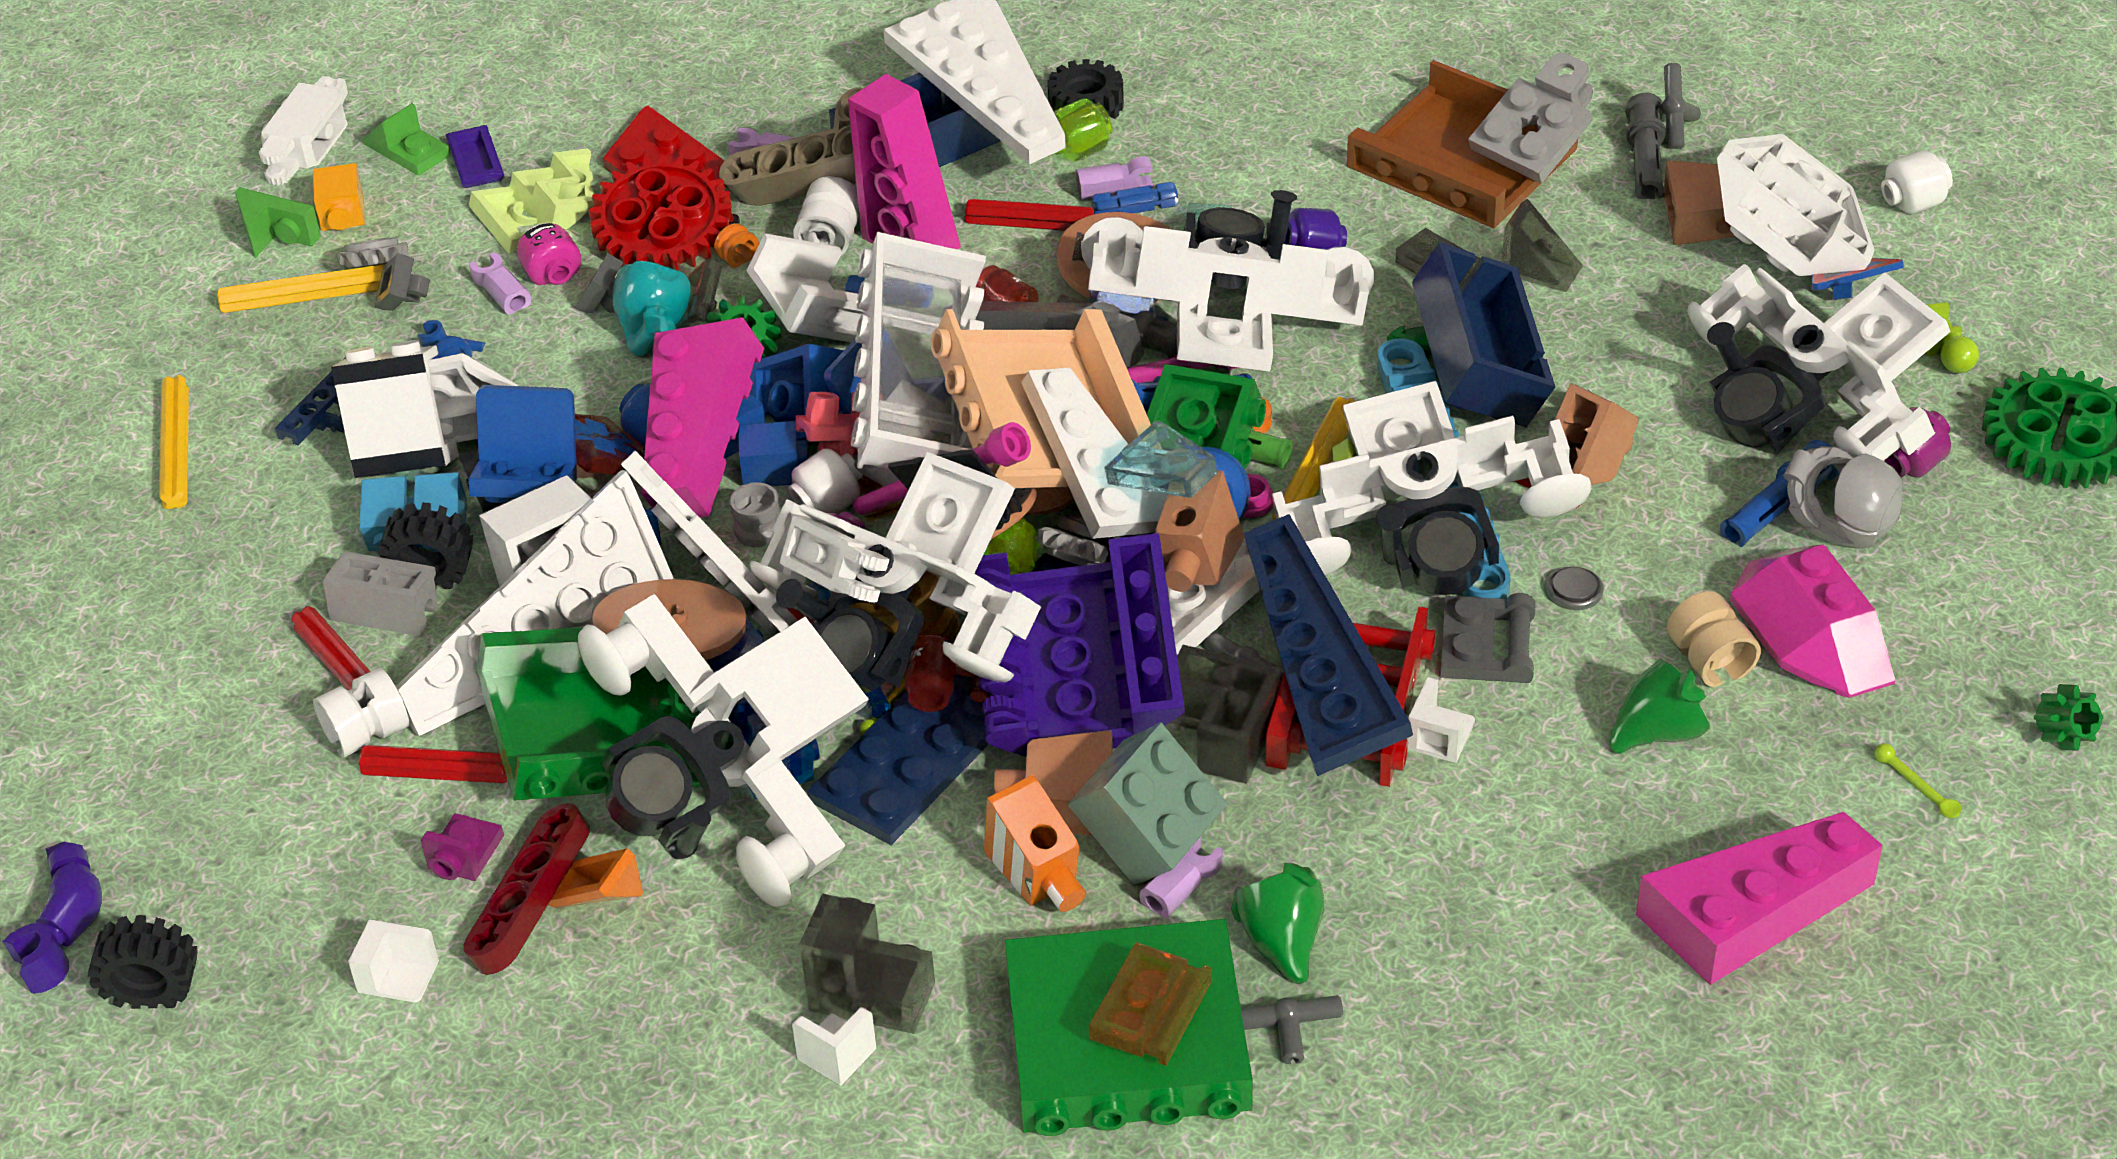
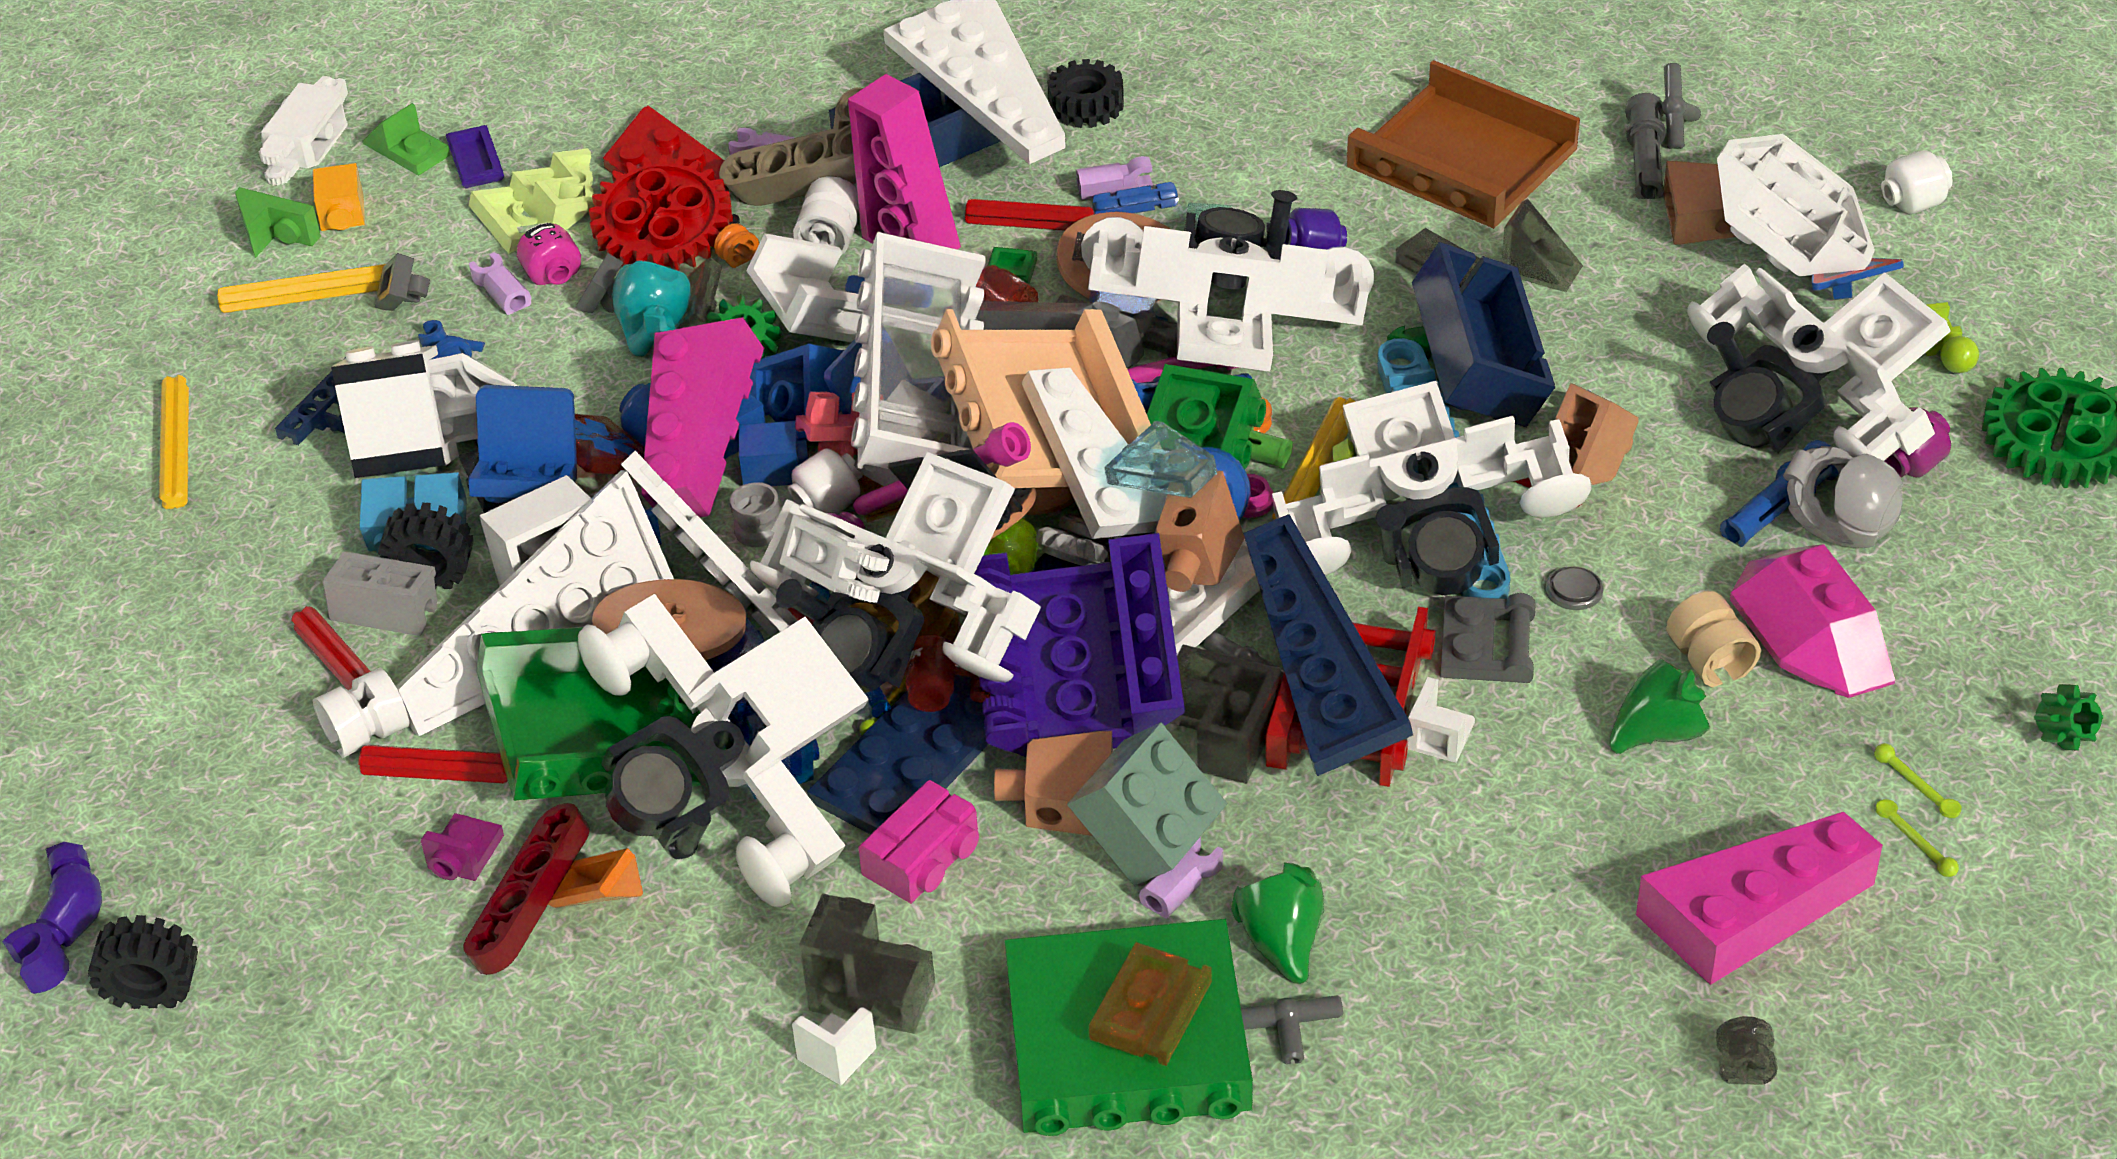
light grey gear [336,237,409,268] -> none
white panel [348,919,439,1002] -> none
orange torso [984,775,1086,912] -> none
clear neon green head [1054,98,1113,161] -> none
light grey plate [1468,53,1593,184] -> none
none -> dark pink brick [858,780,979,904]
none -> green tile [984,247,1037,287]
none -> clear smoke wheel [1716,1016,1778,1085]
none -> lime hinge [1876,799,1959,877]

